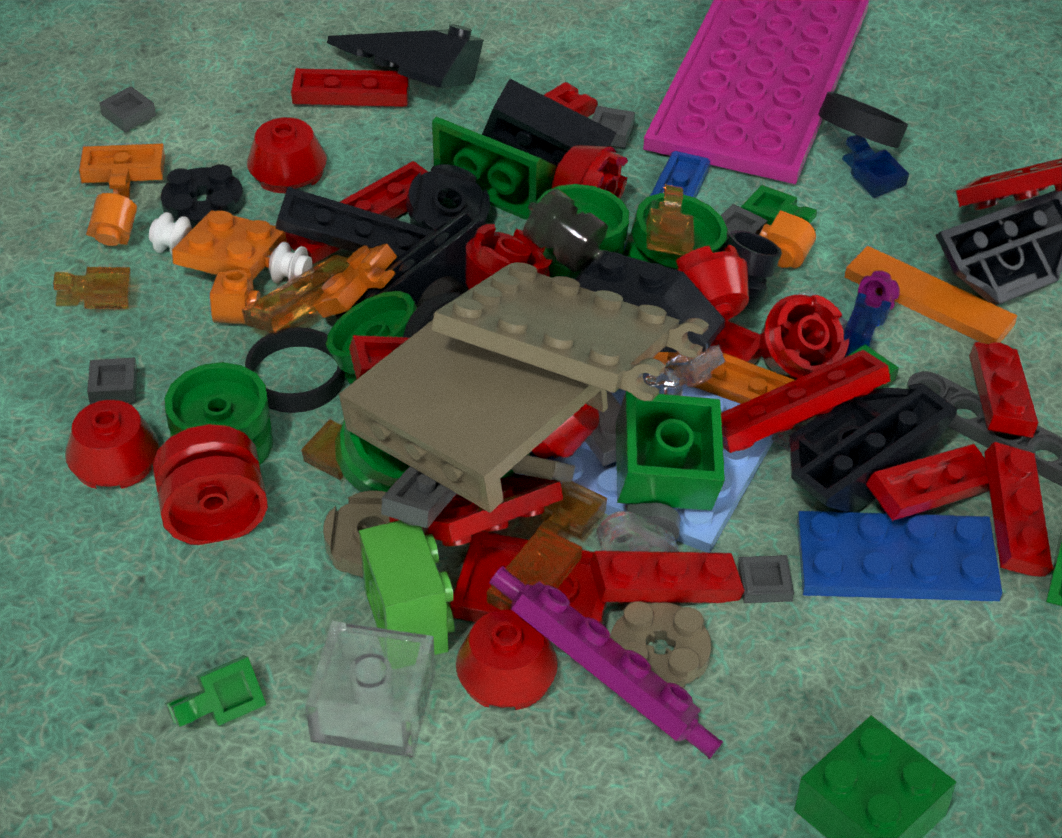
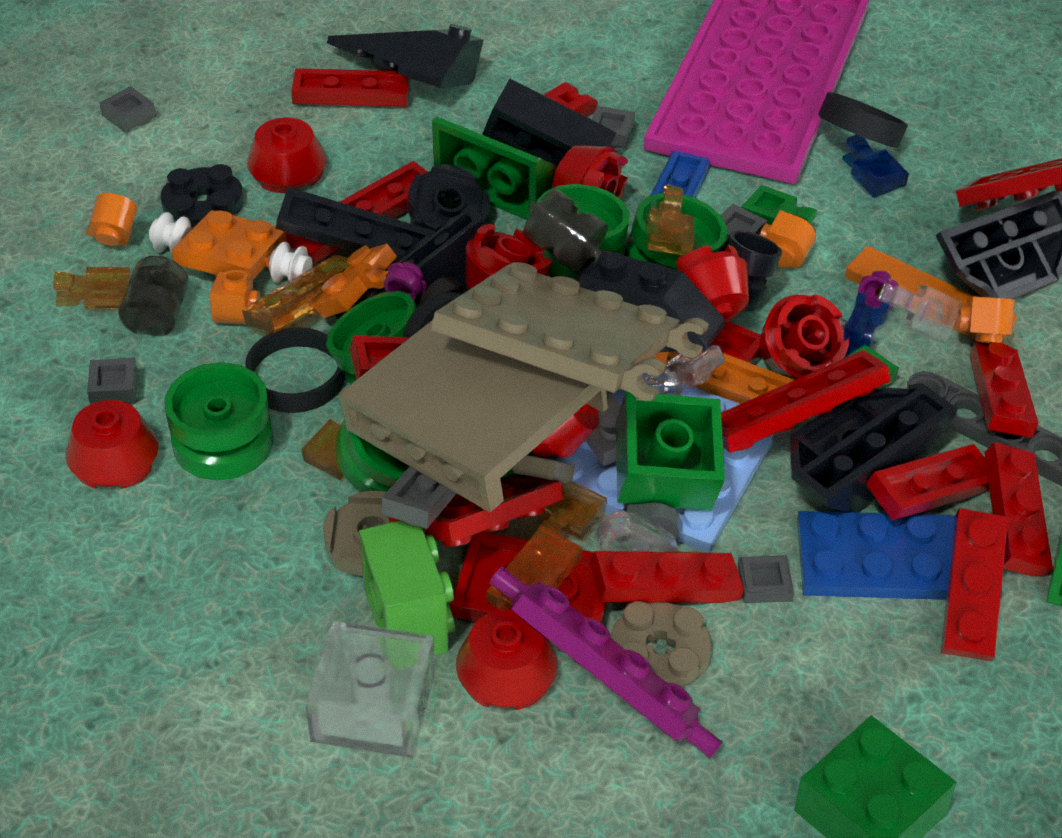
orange plate [79,143,165,199] -> none
red wheel [152,424,268,545] -> none
green plate [165,655,267,727] -> none
none -> clear smoke wheel [118,256,189,336]
none -> magenta plate [384,262,427,301]
none -> clear plate [877,284,964,343]
none -> red plate [941,508,1008,661]
none -> orange plate [957,296,1015,343]

